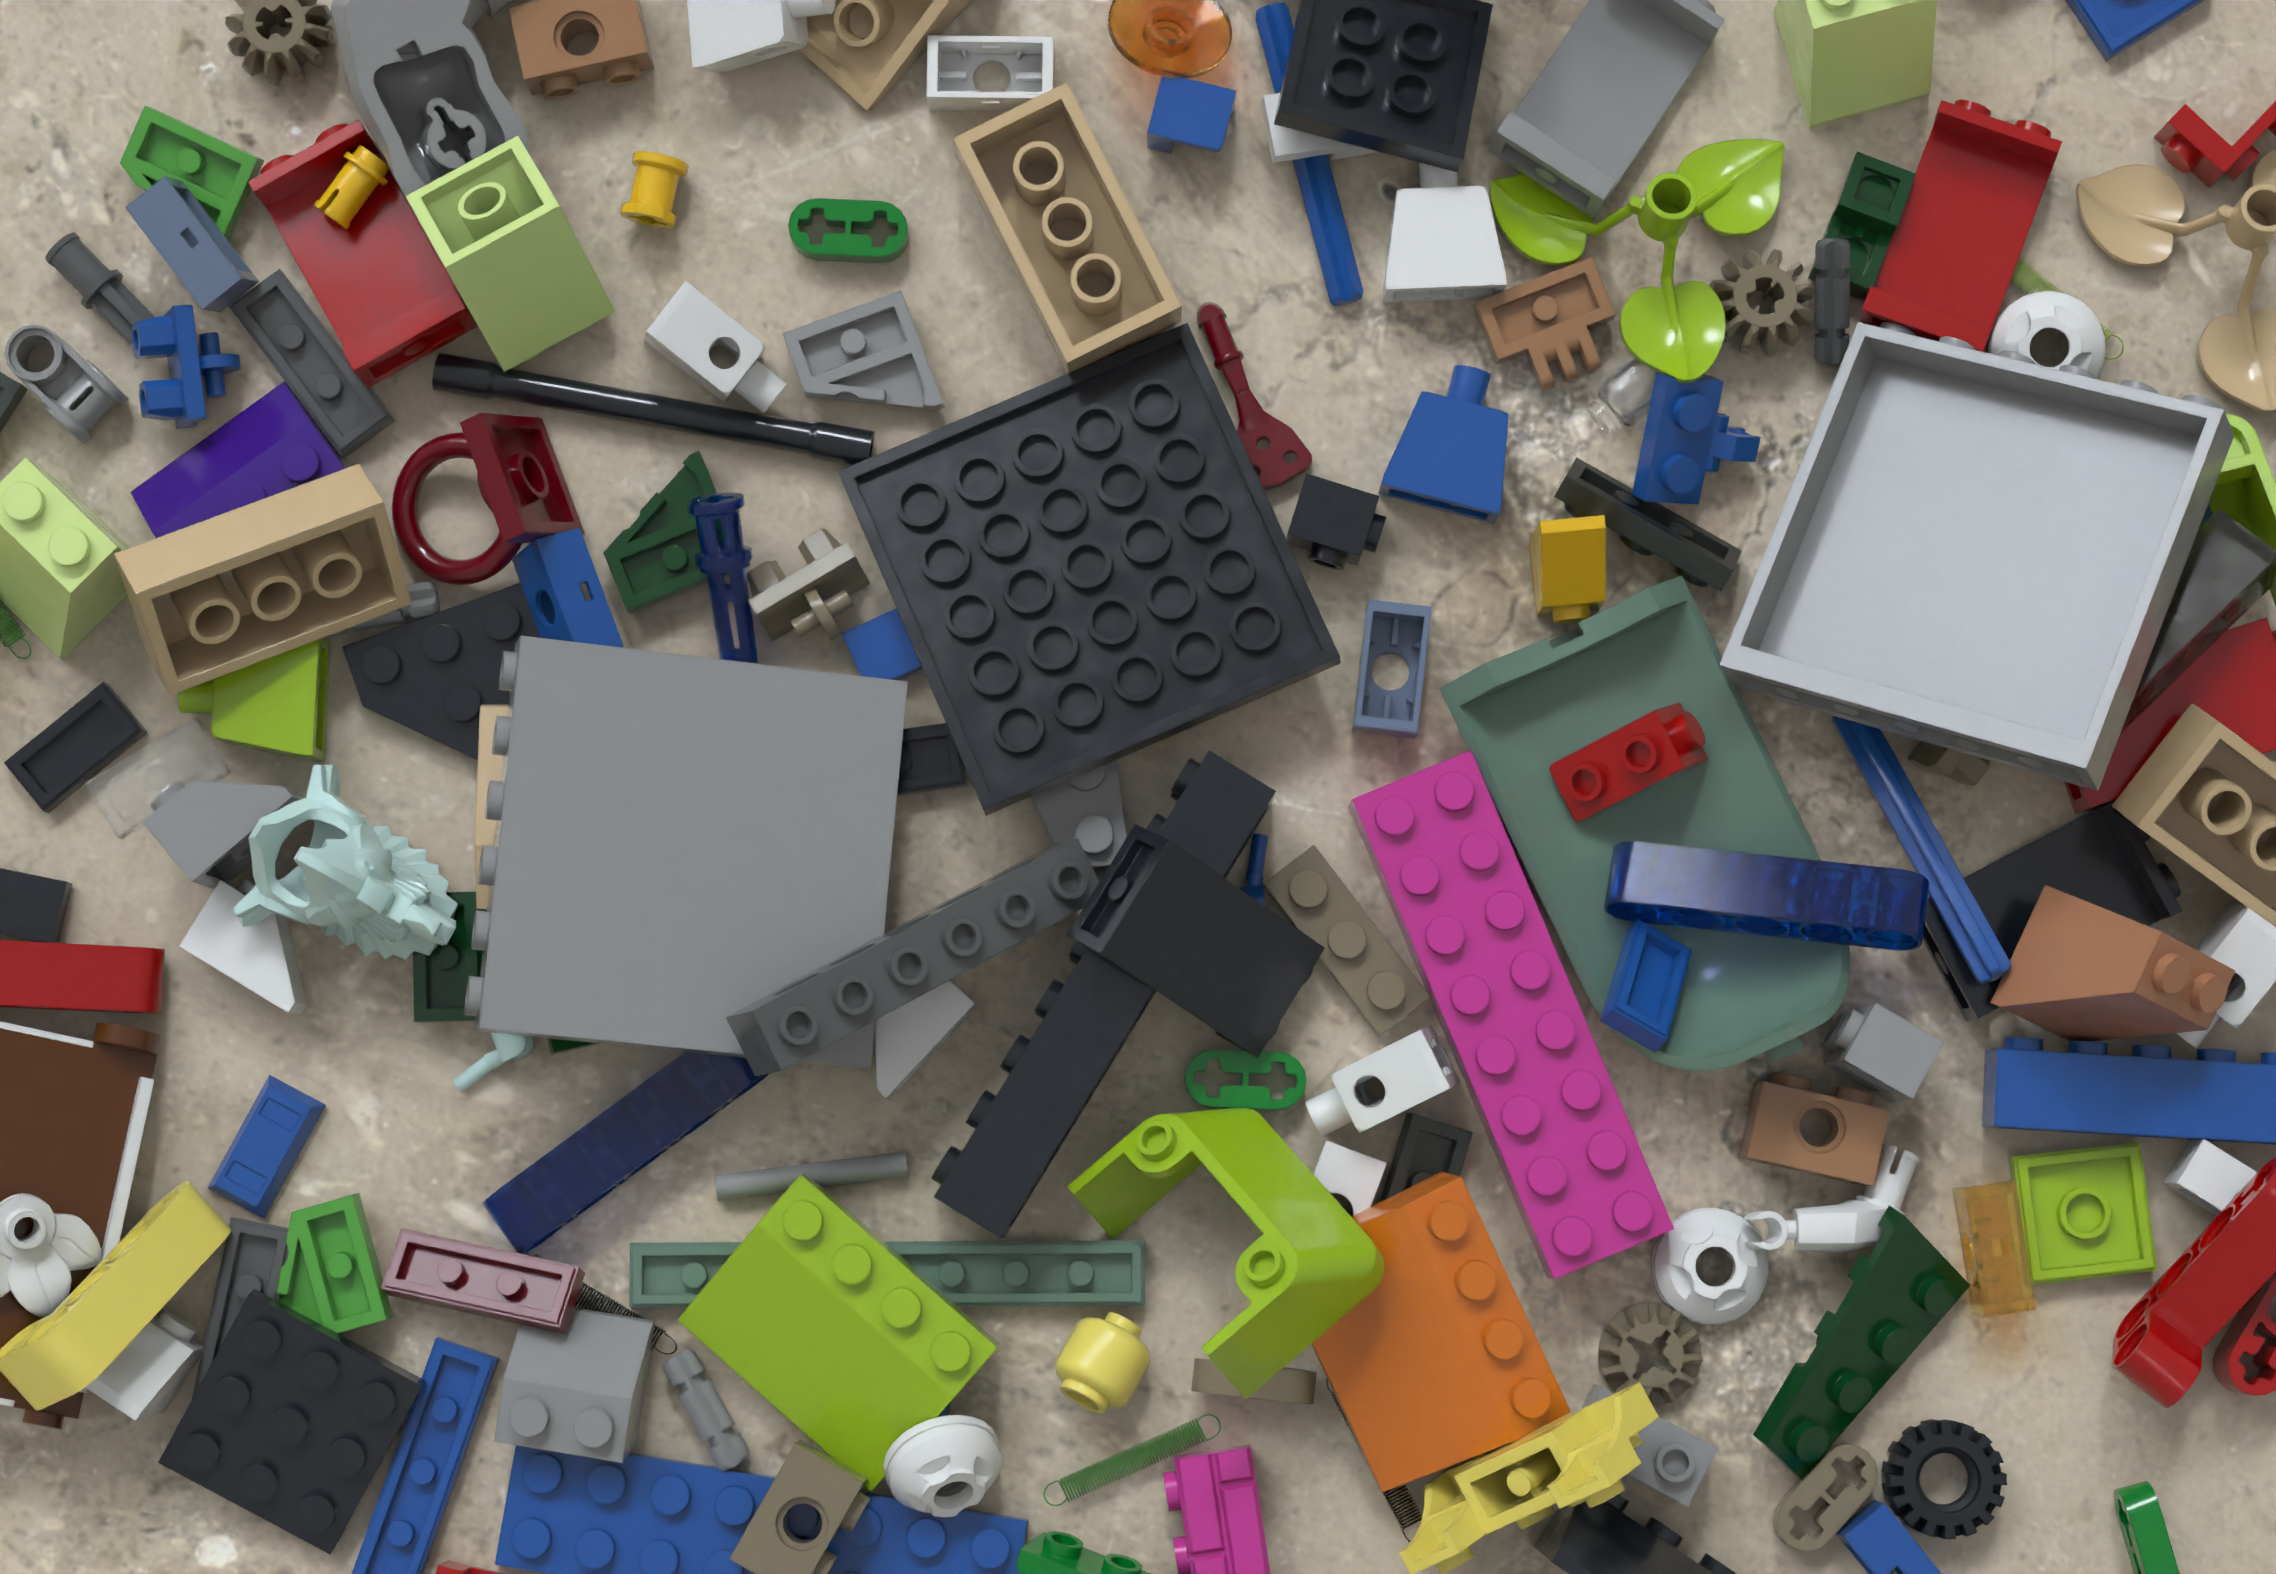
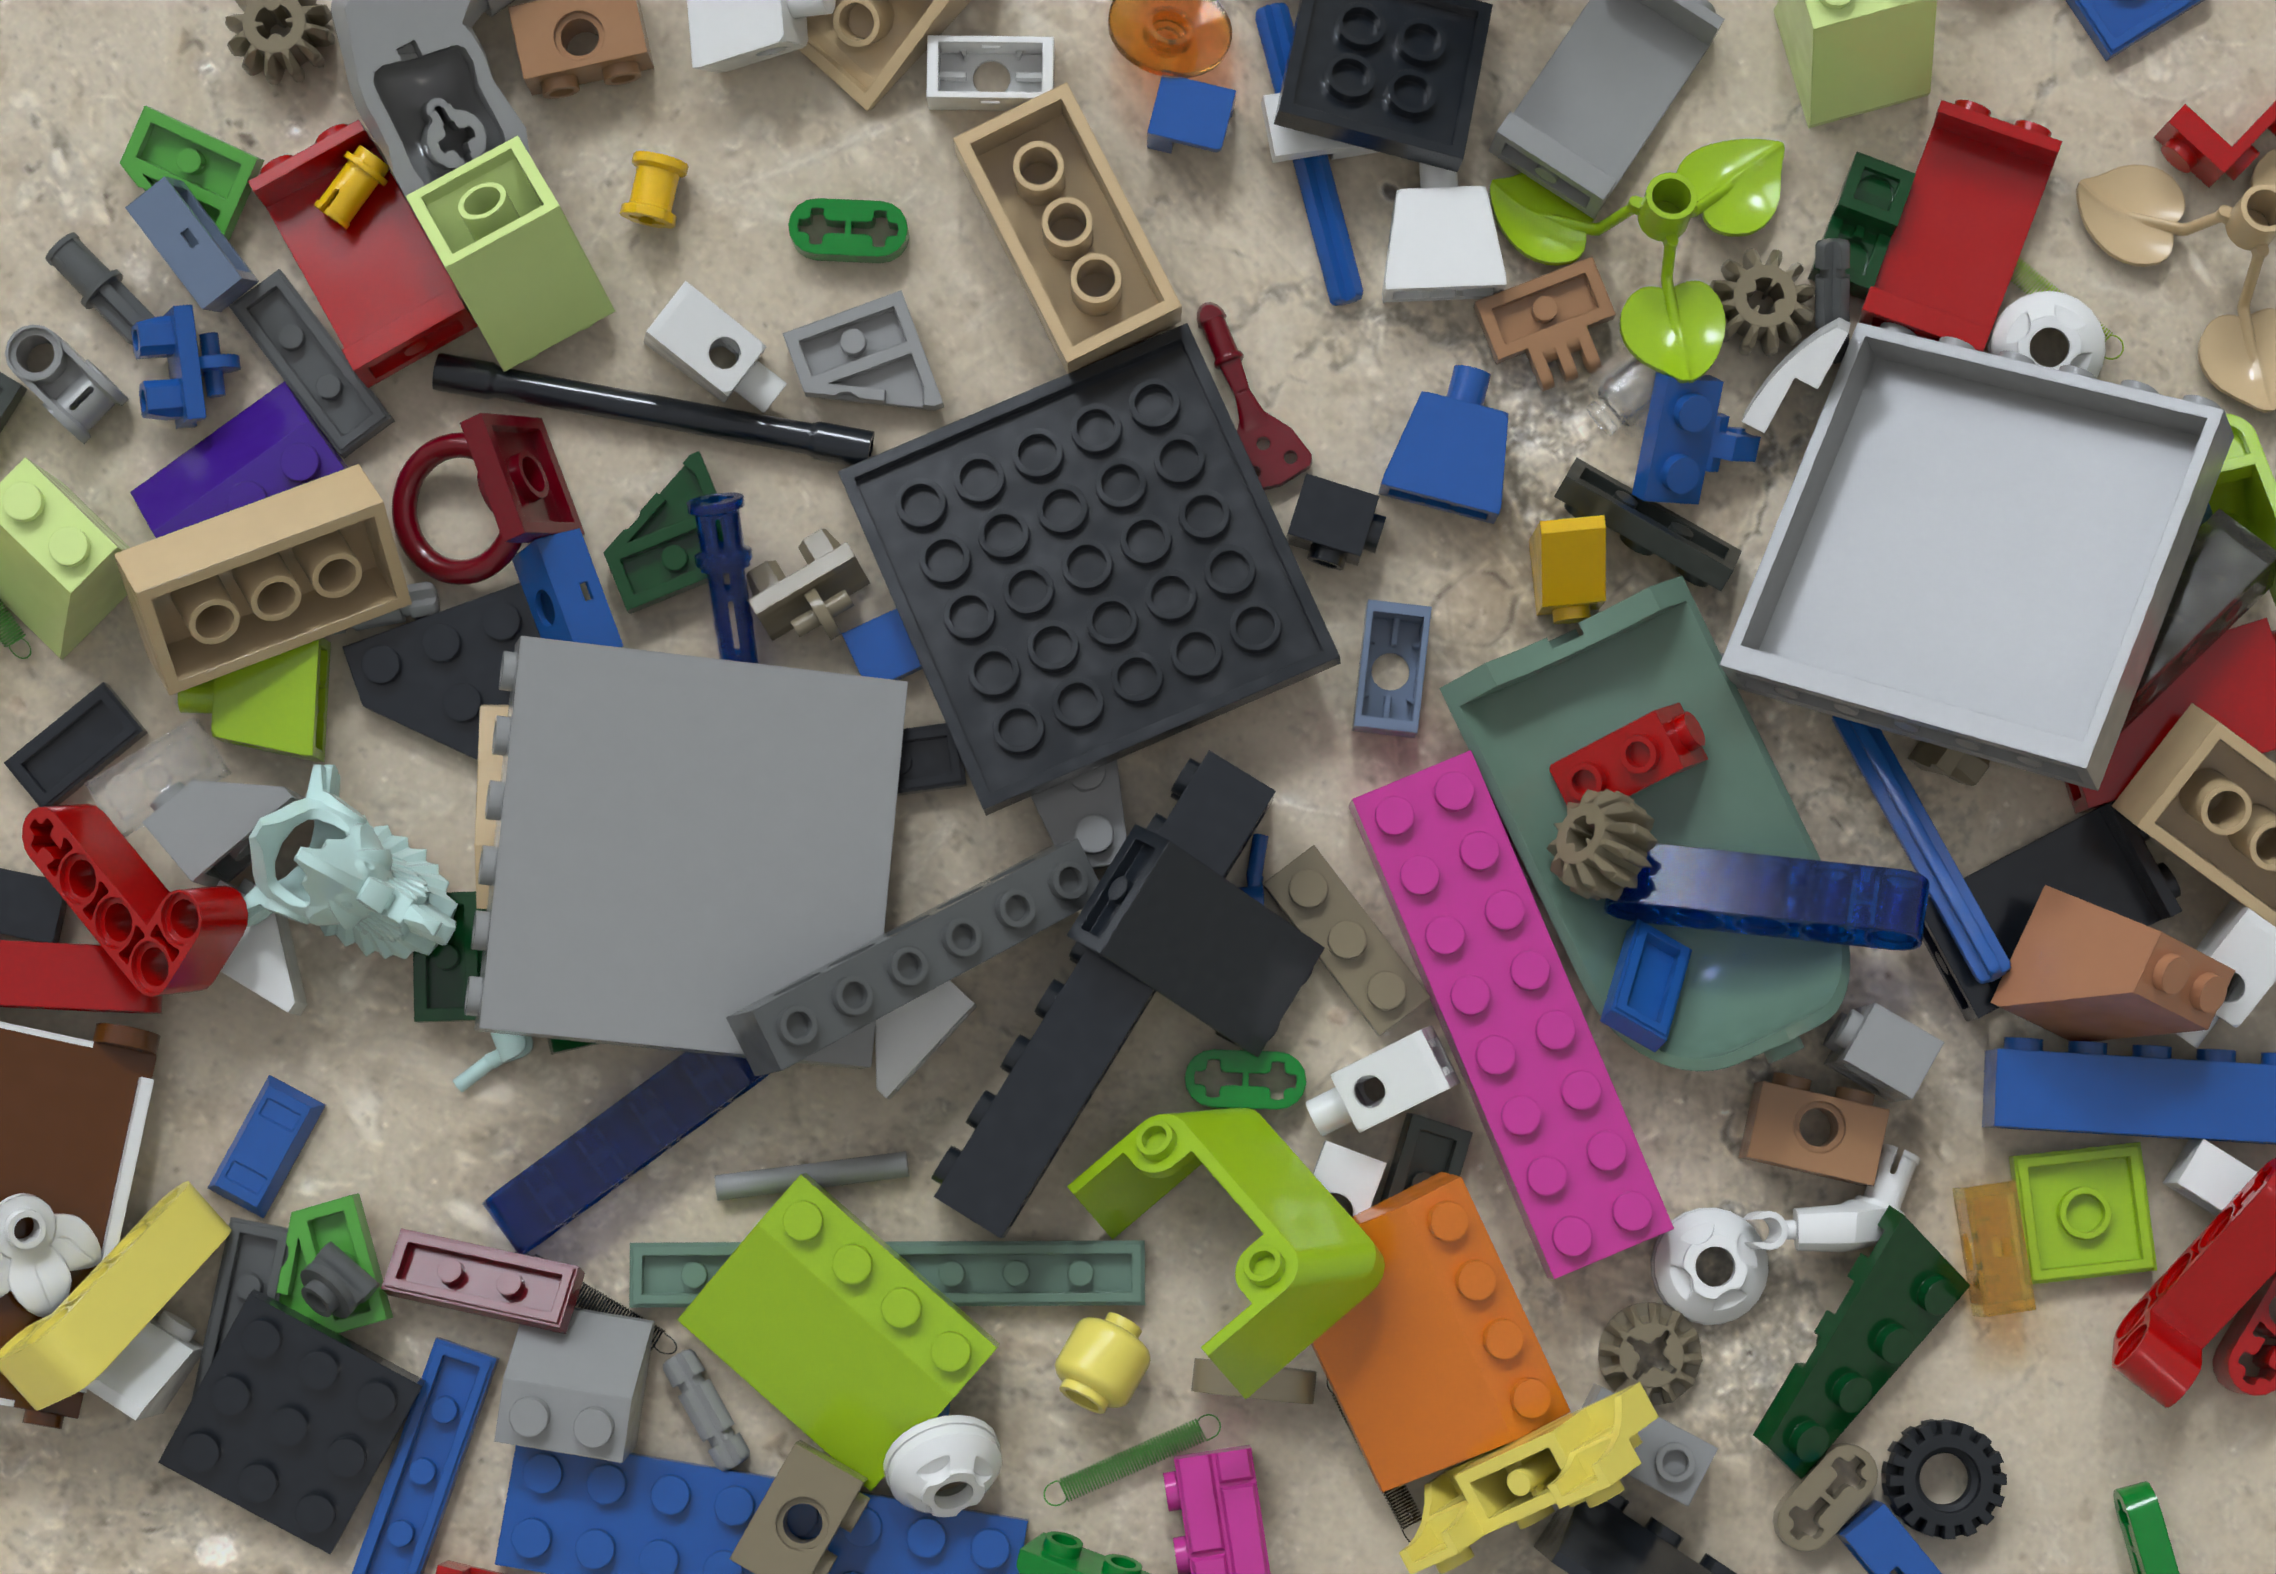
none -> red beam [22,804,248,997]
none -> dark grey plate [300,1241,380,1318]
none -> dark tan gear [1546,789,1659,901]
none -> white slope [1742,317,1851,433]

